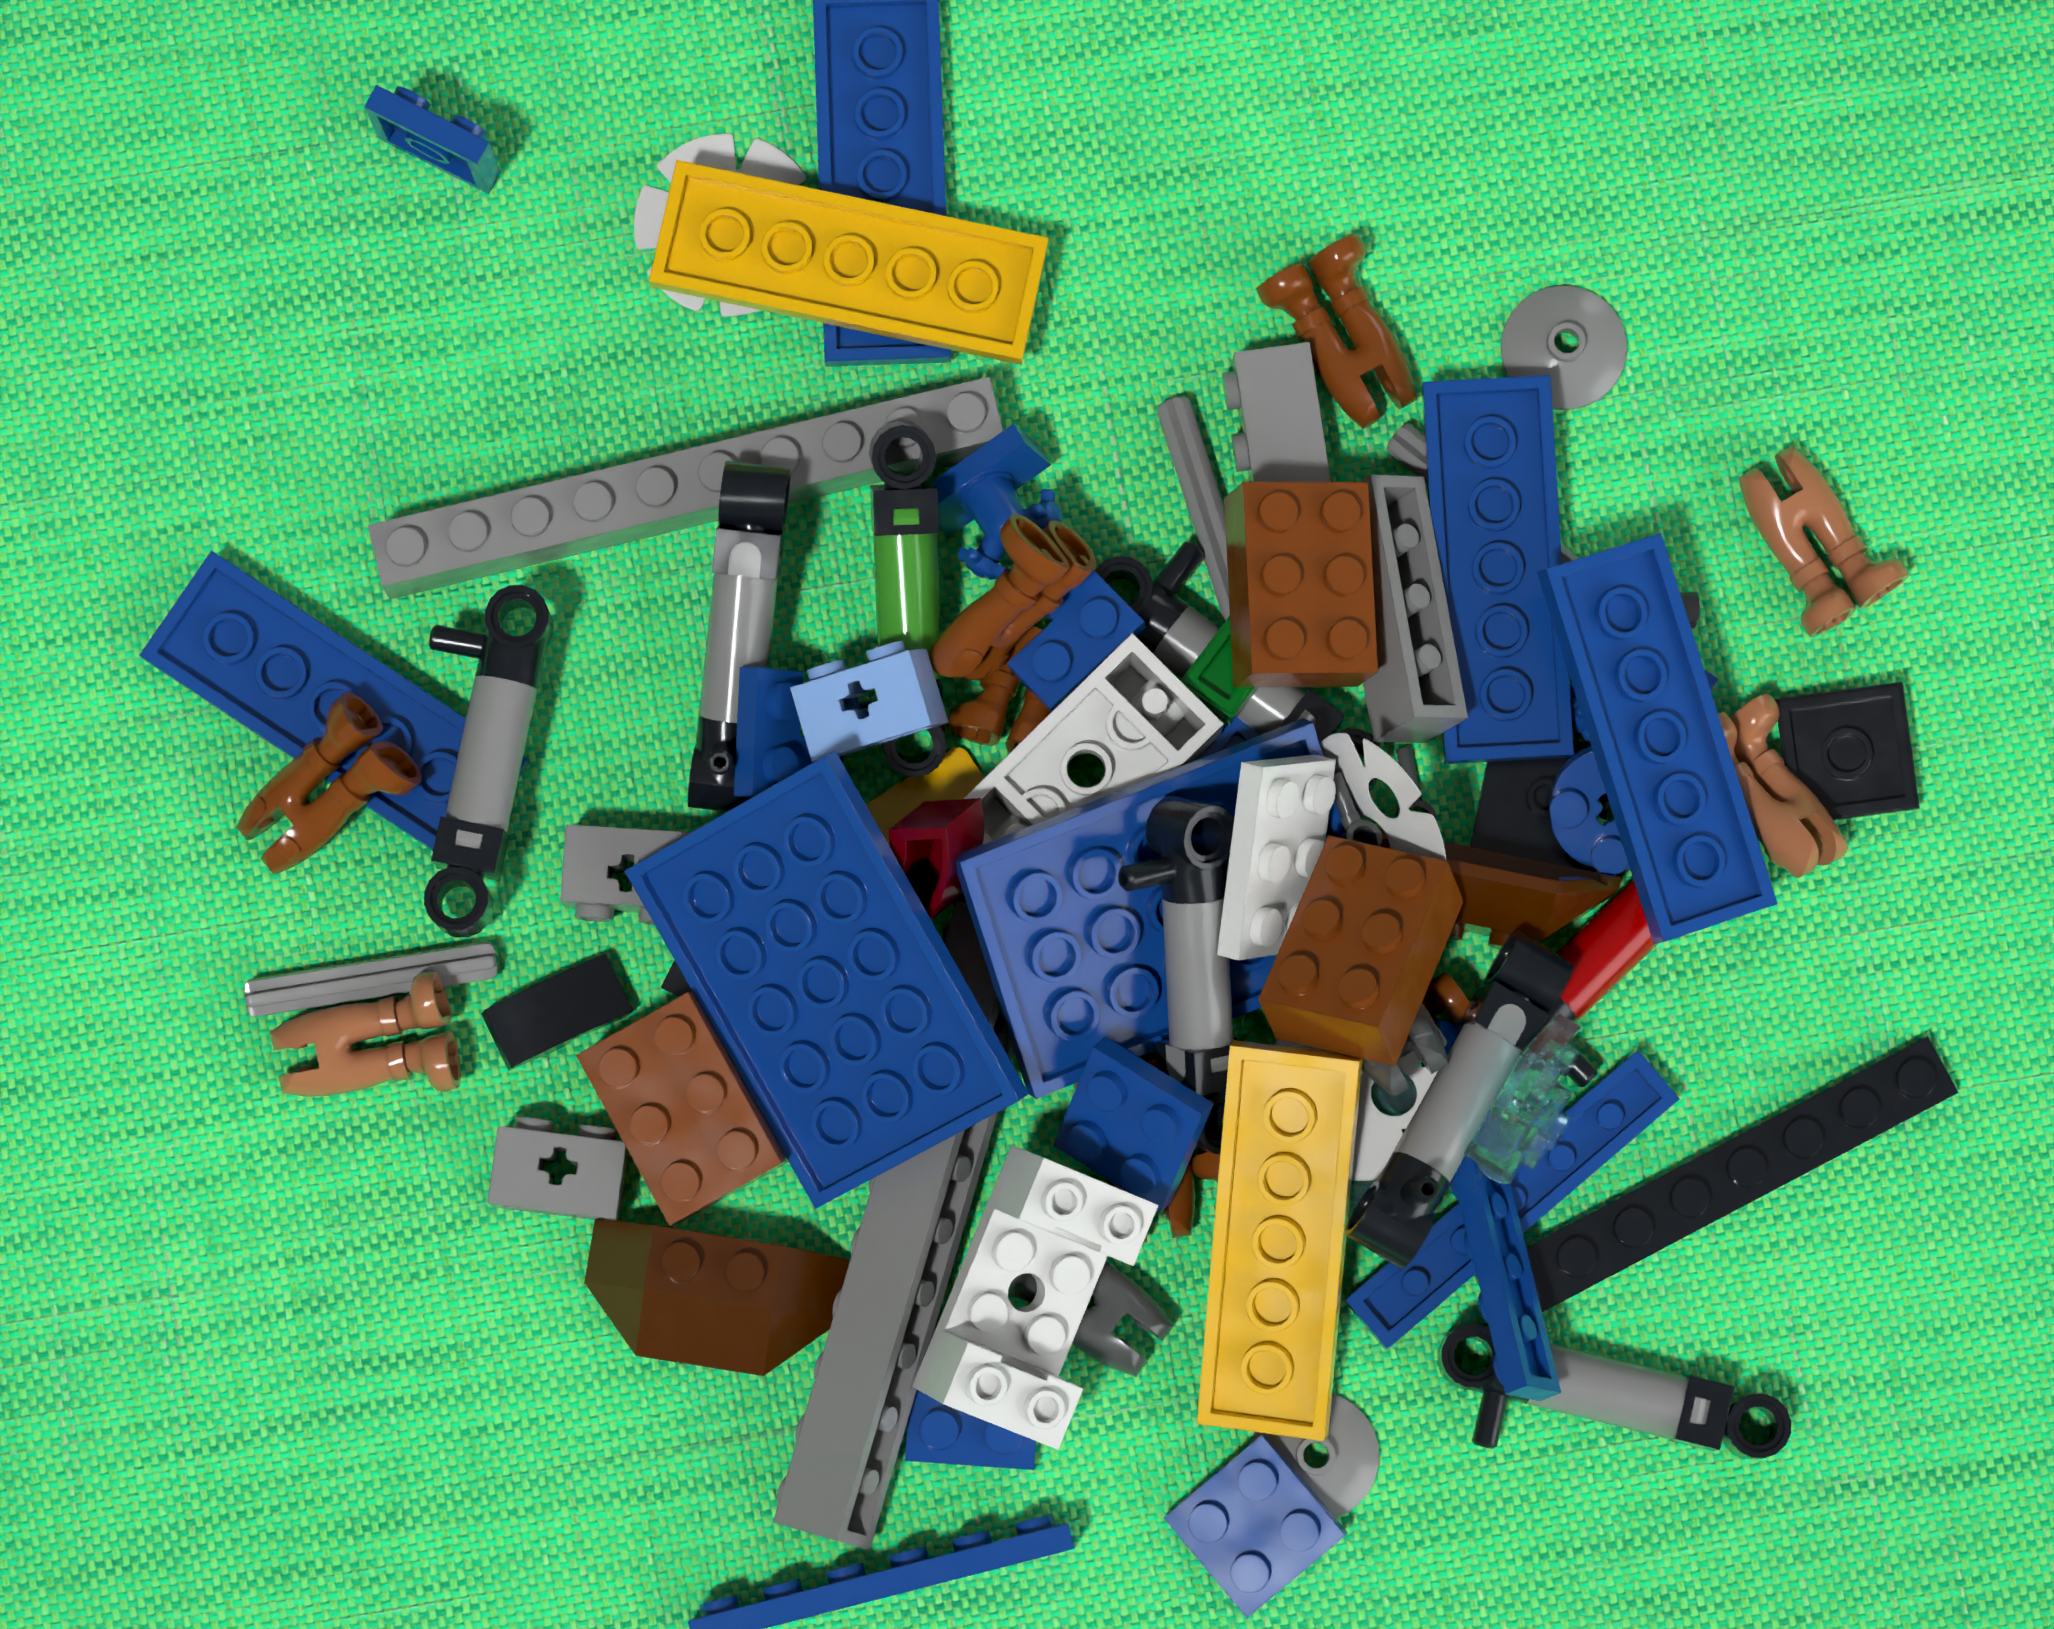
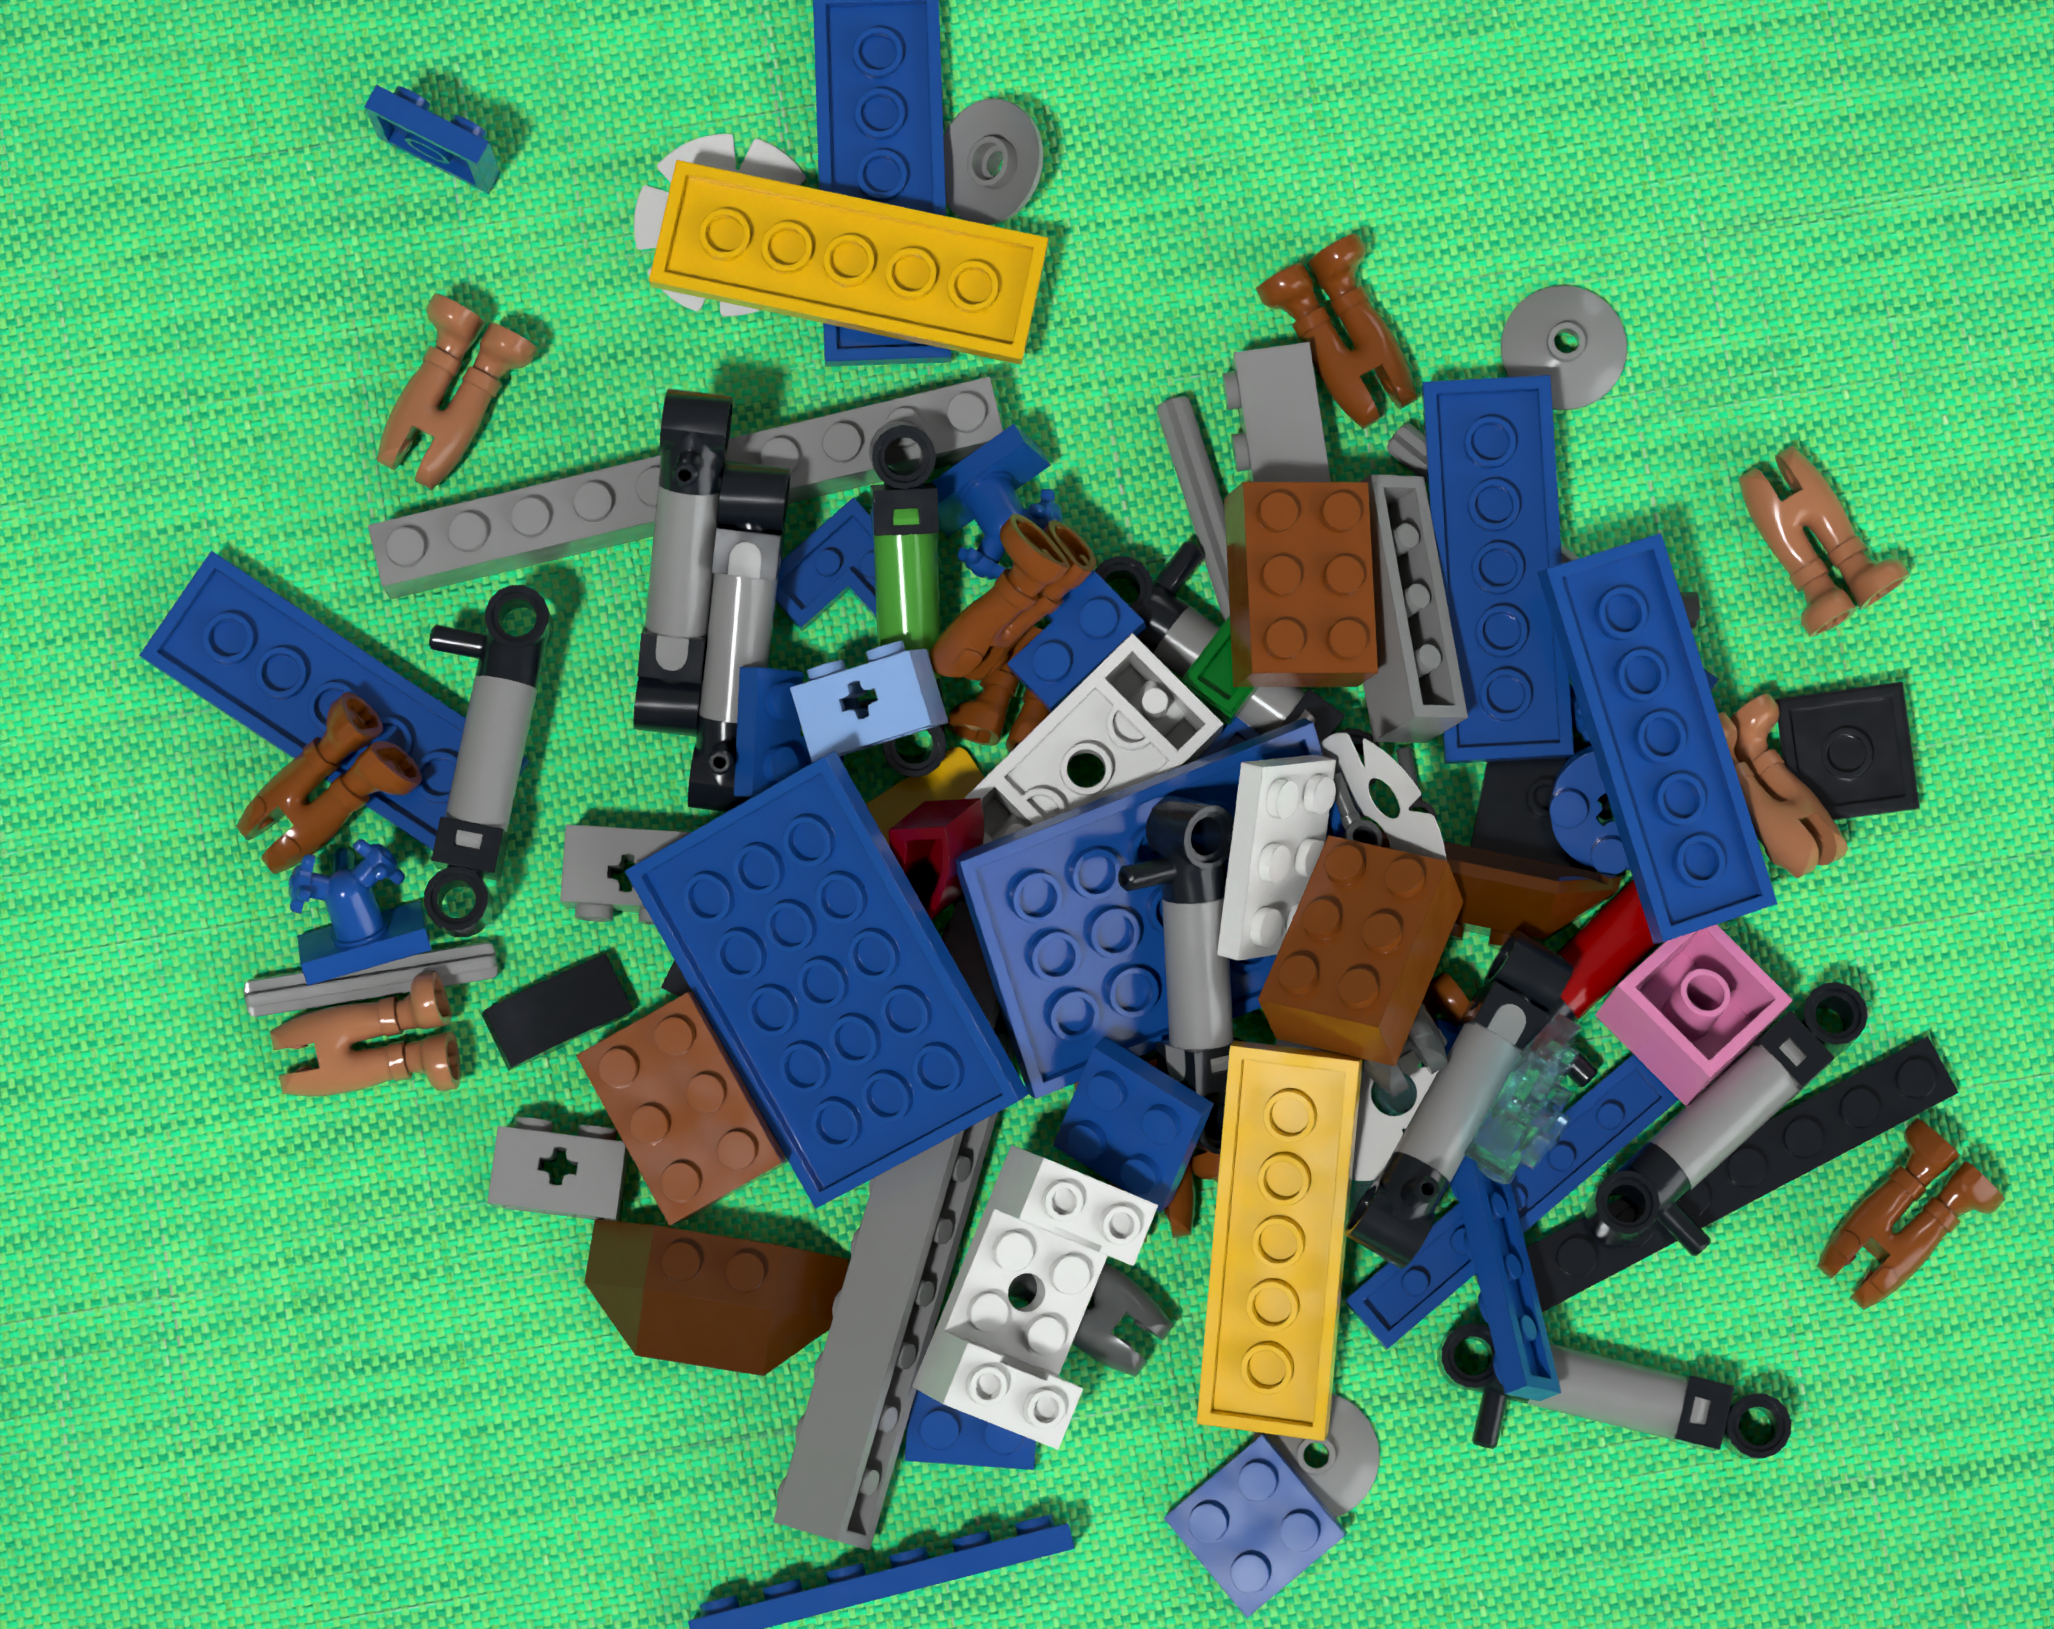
none -> blue piece [288,839,432,986]
none -> nougat piece [377,293,538,490]
none -> piece [633,388,733,737]
none -> blue plate [775,497,876,631]
none -> light grey dish [944,99,1043,225]
none -> piece [1585,982,1868,1256]
none -> bright pink brick [1595,924,1793,1106]
none -> dark orange piece [1817,1118,2005,1310]

